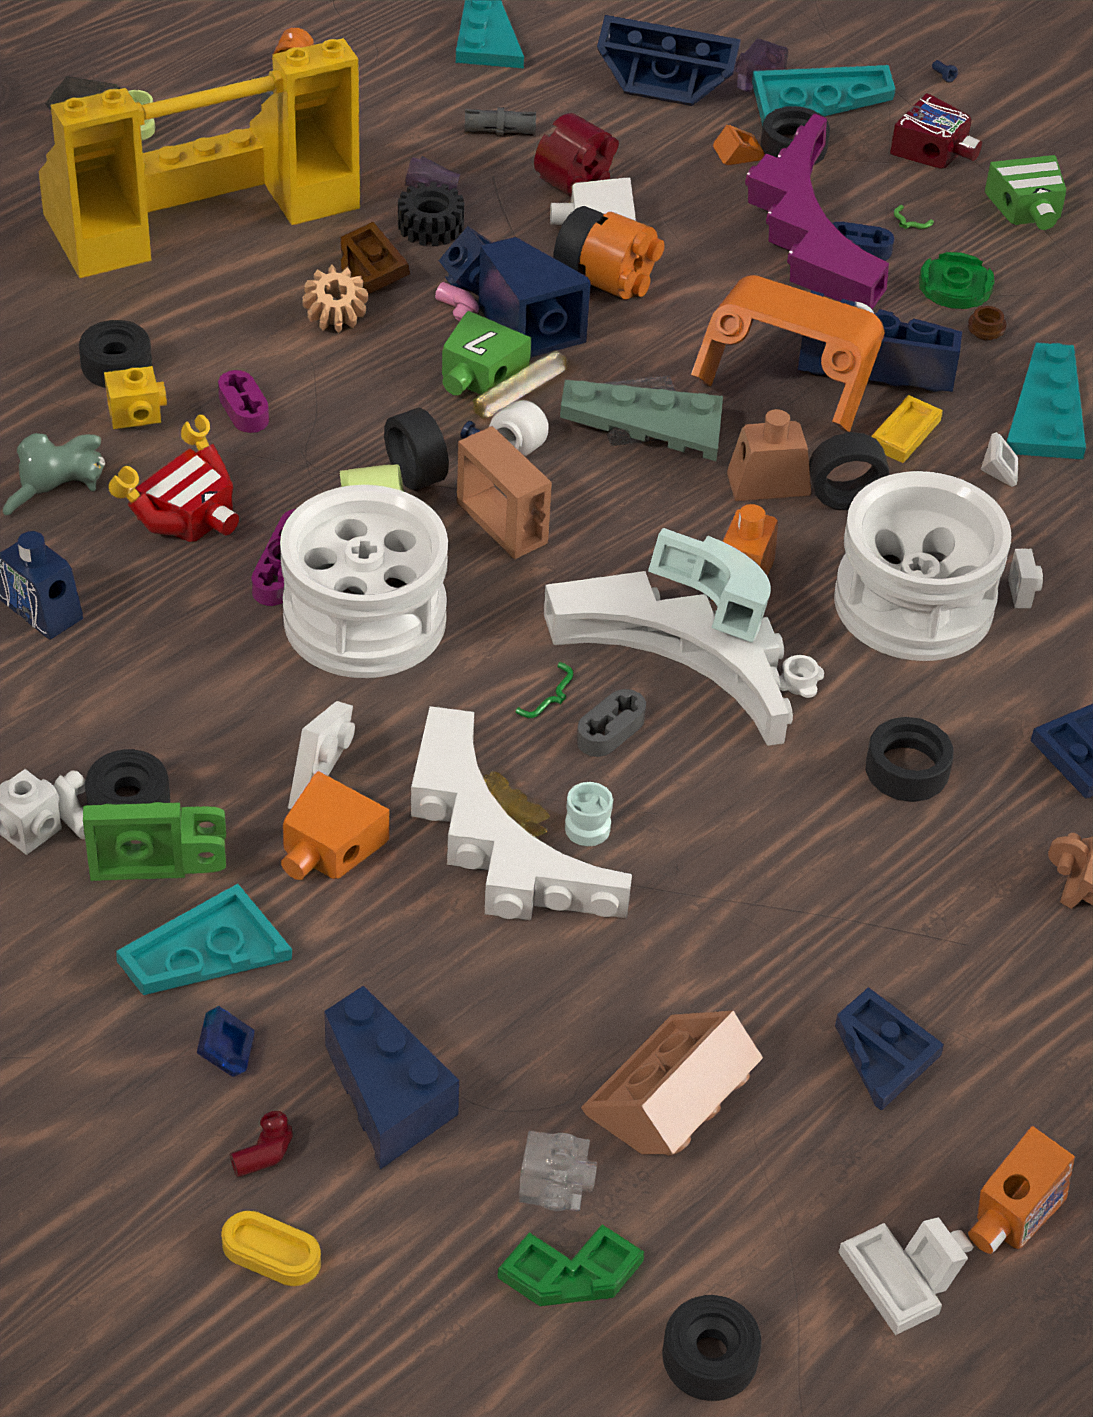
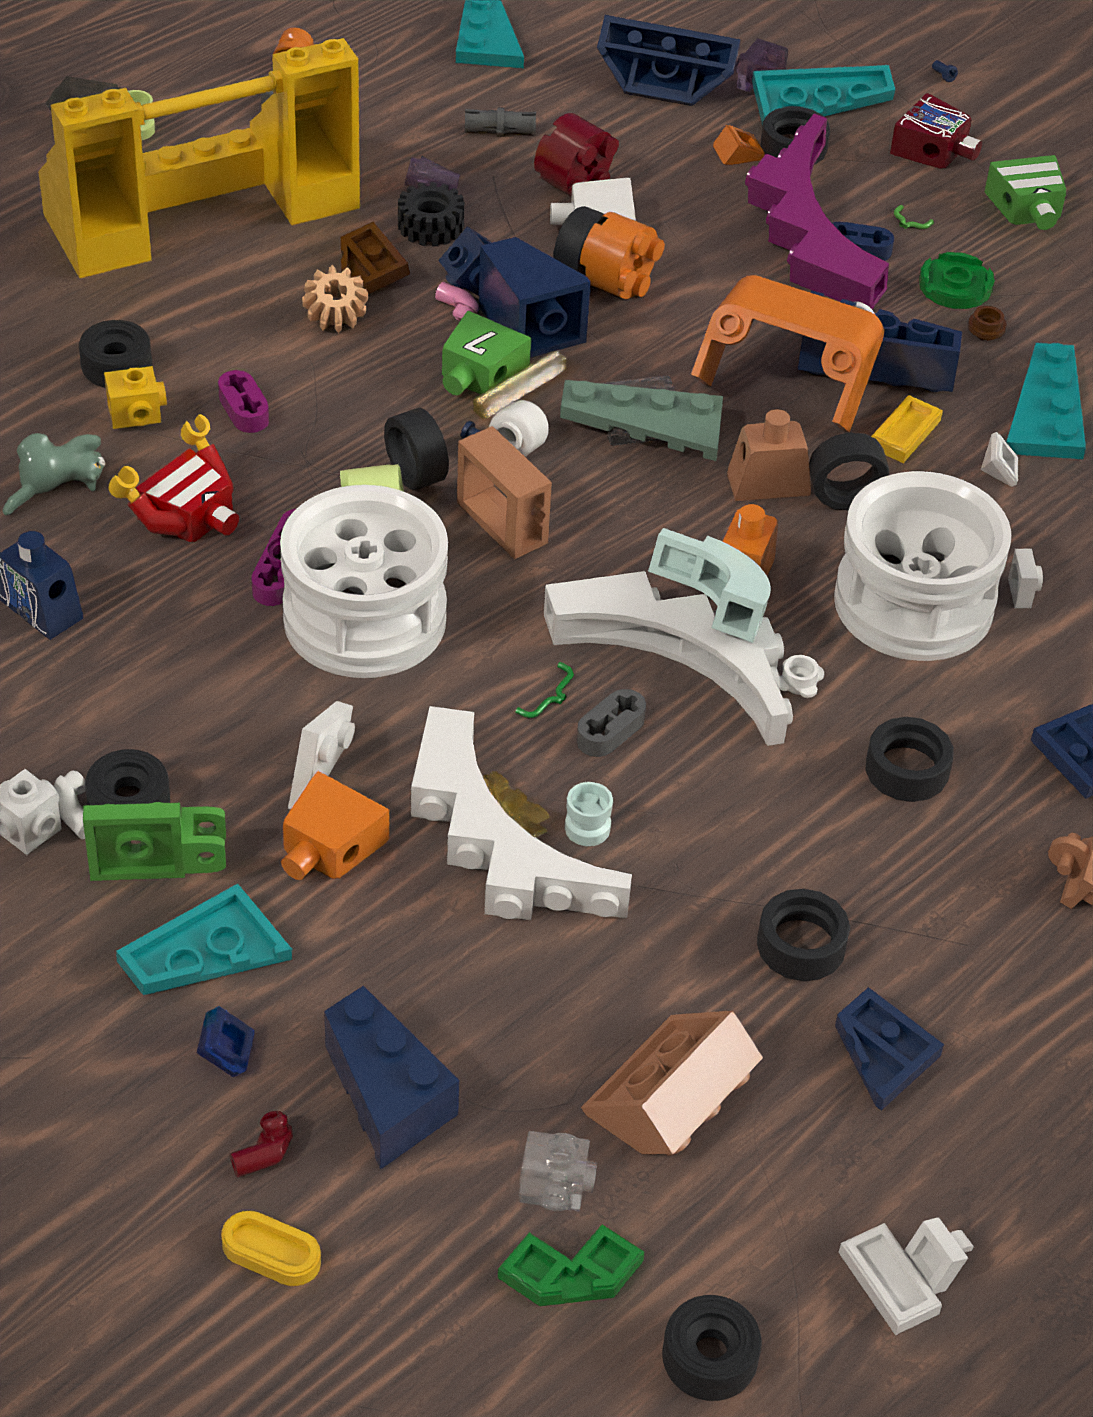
orange torso [968,1126,1075,1254] -> none
none -> black tyre [757,888,850,981]

